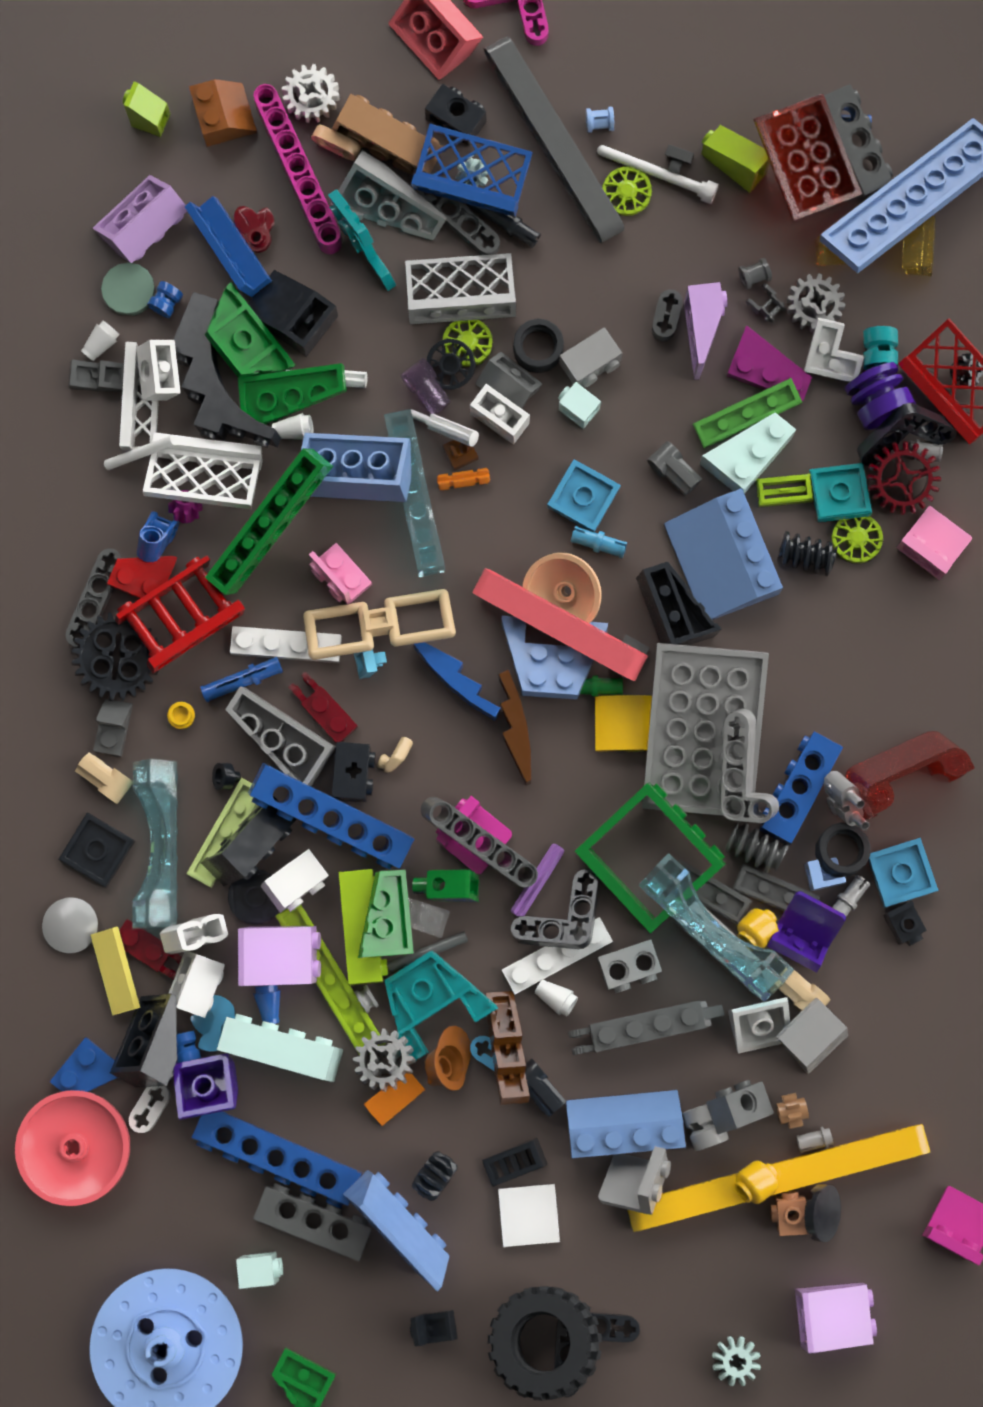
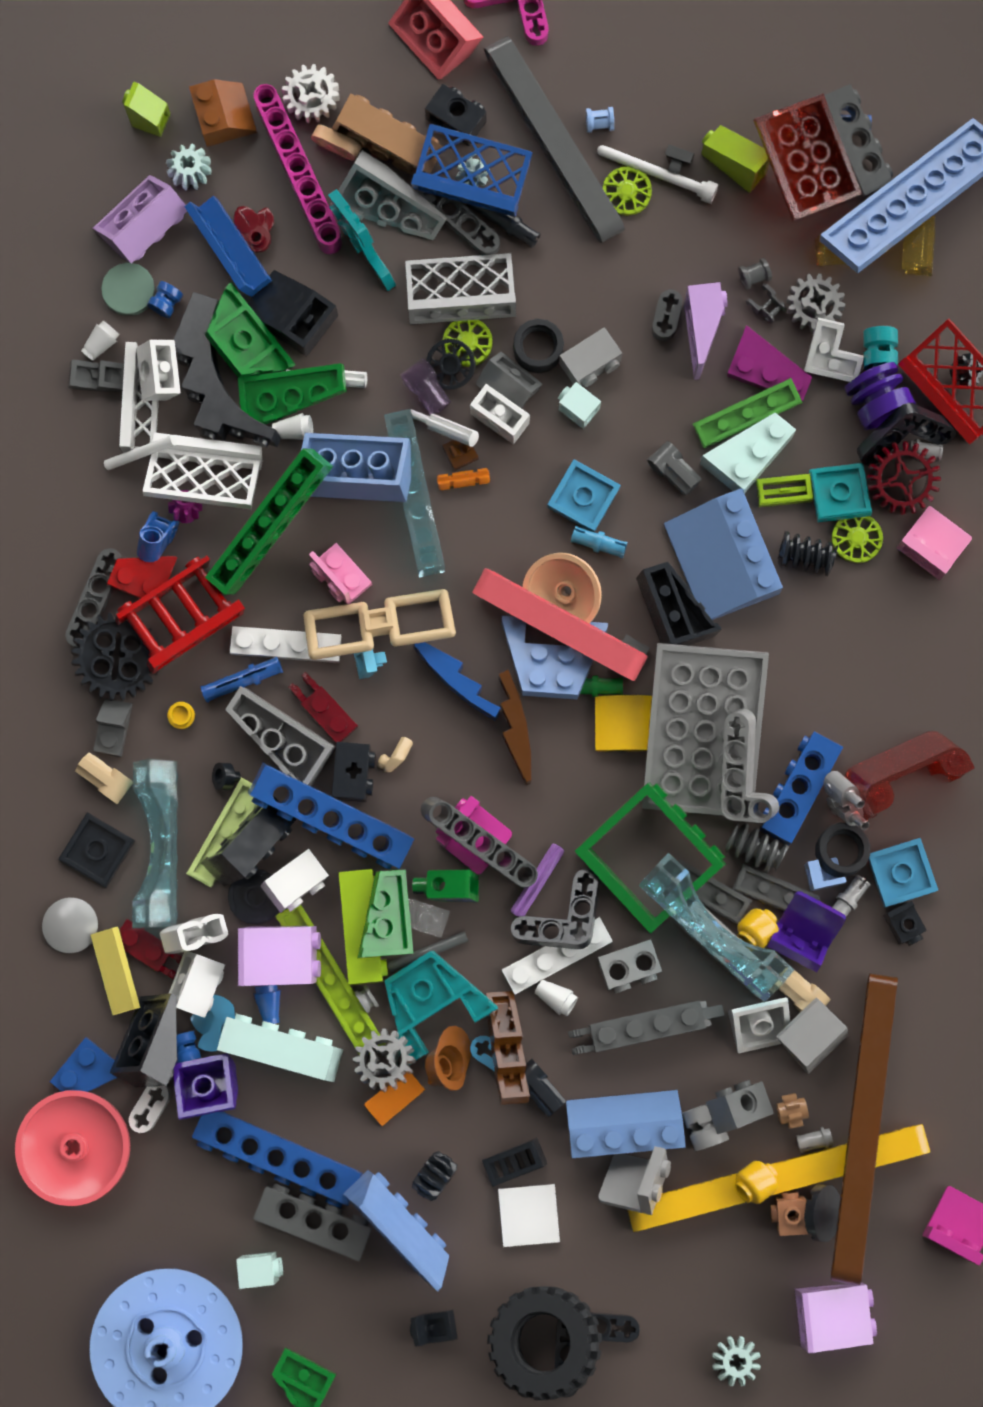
none -> light aqua gear [166,144,212,190]
none -> reddish brown beam [831,973,898,1286]

